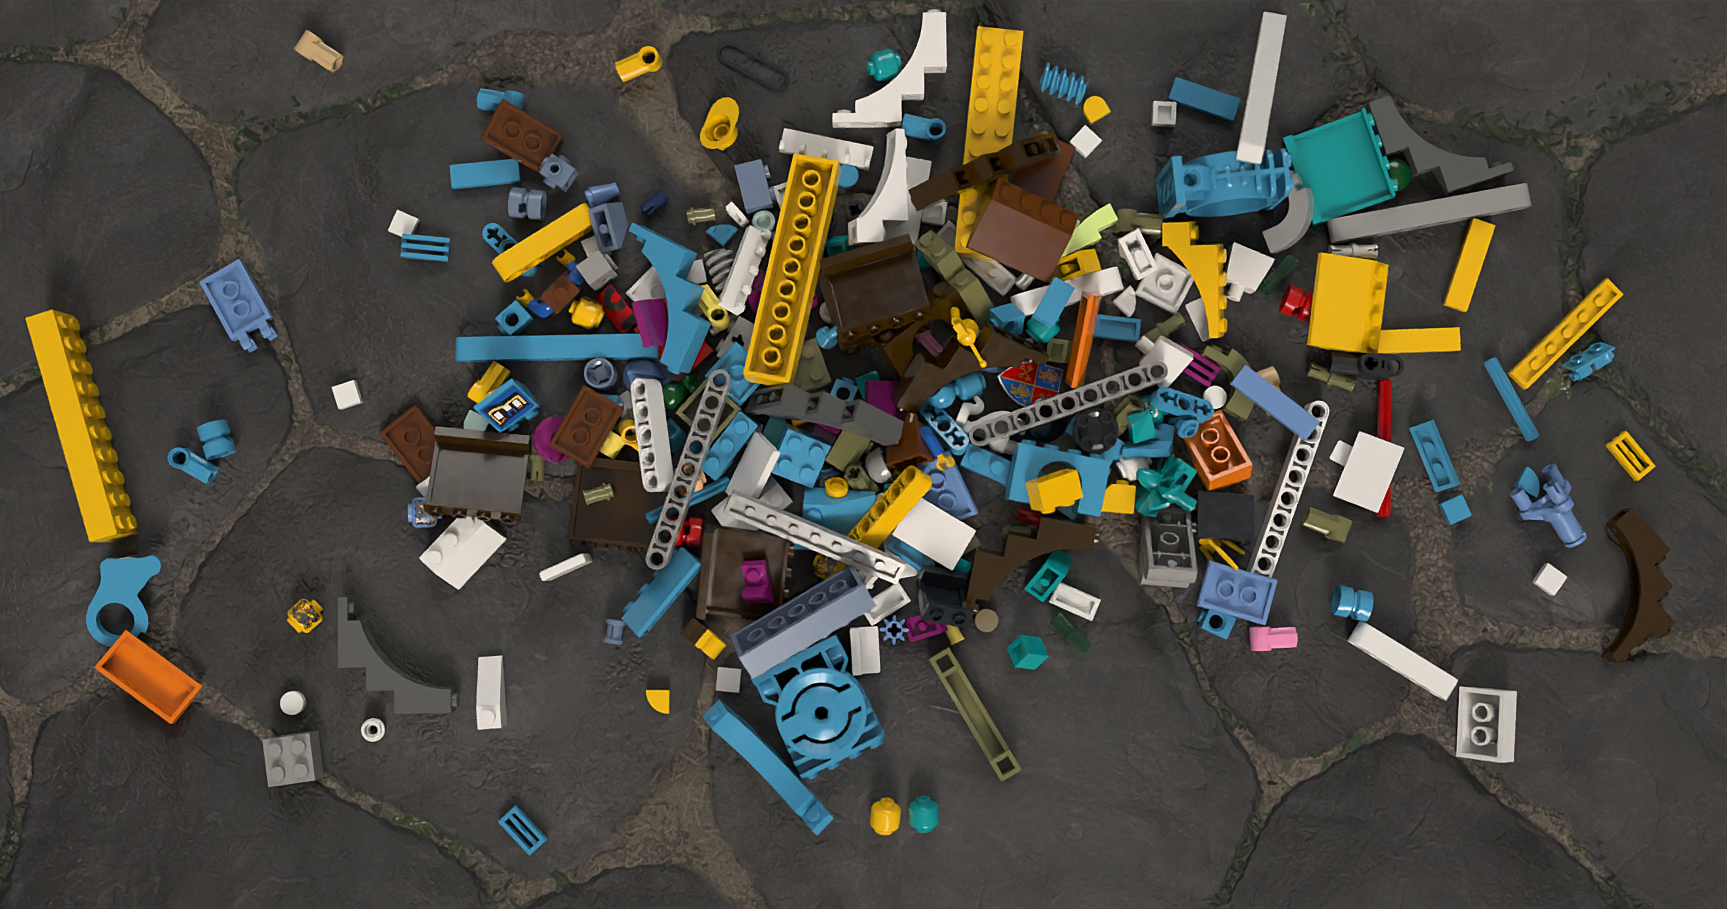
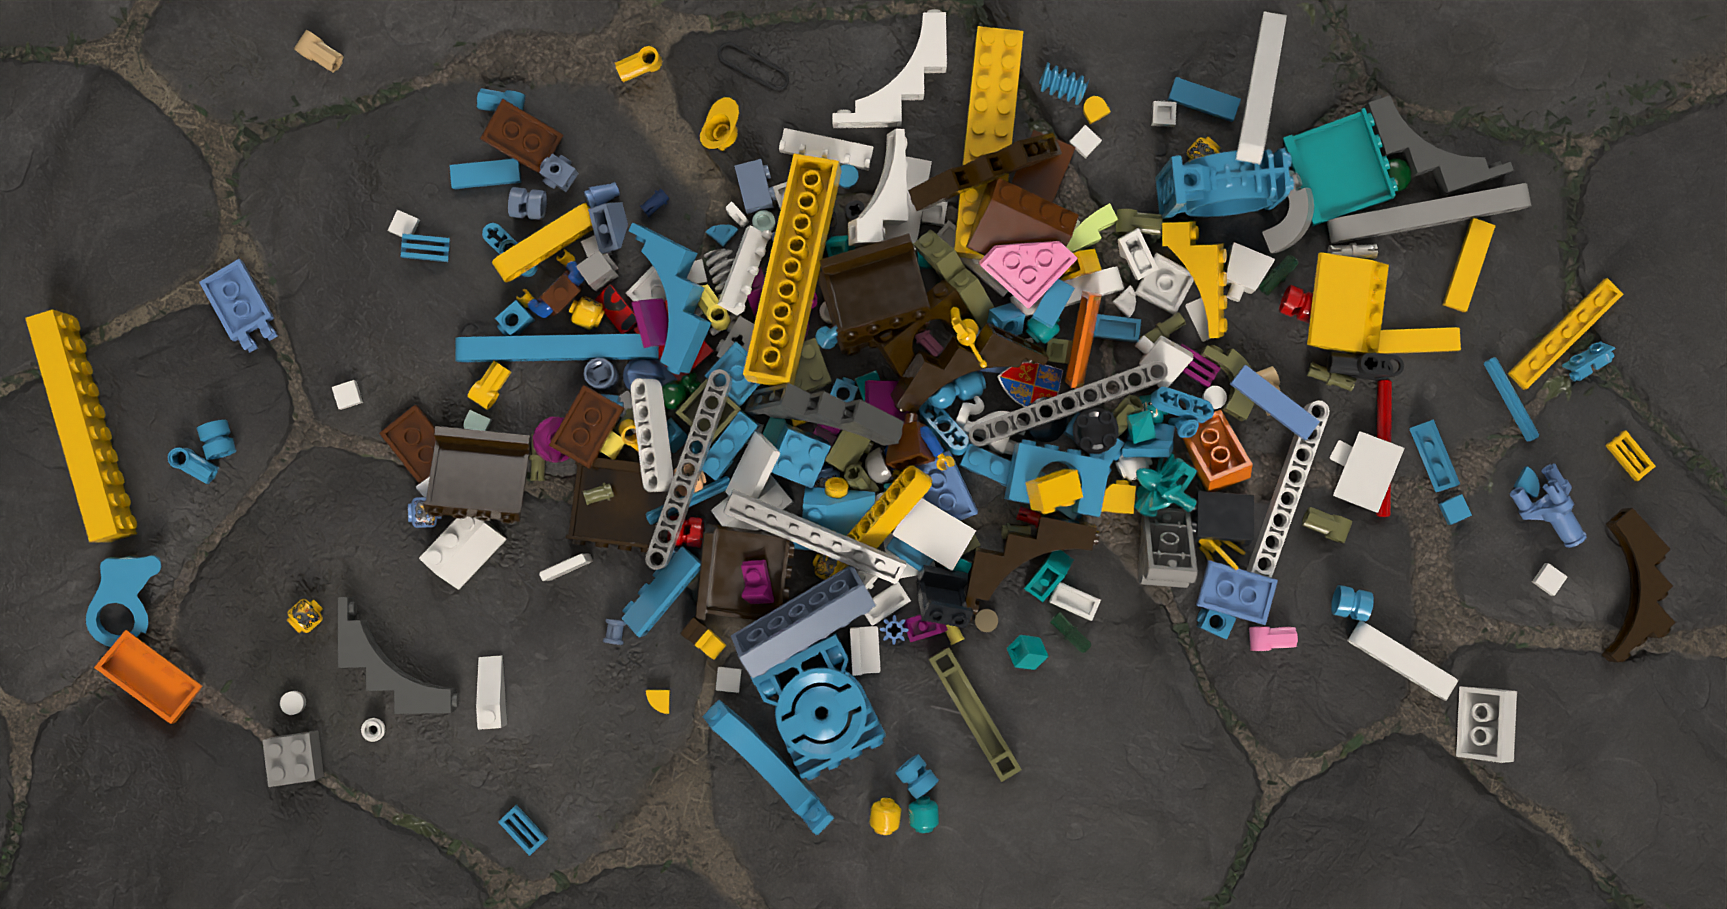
slope [474,378,542,434] -> none
olive pin [686,206,716,225] -> none
teal head [866,49,902,82] -> none
dark azure piece [901,114,946,145] -> none
none -> dark azure wheel [895,754,939,799]
none -> bright pink plate [978,241,1078,309]
none -> head [1187,137,1221,161]

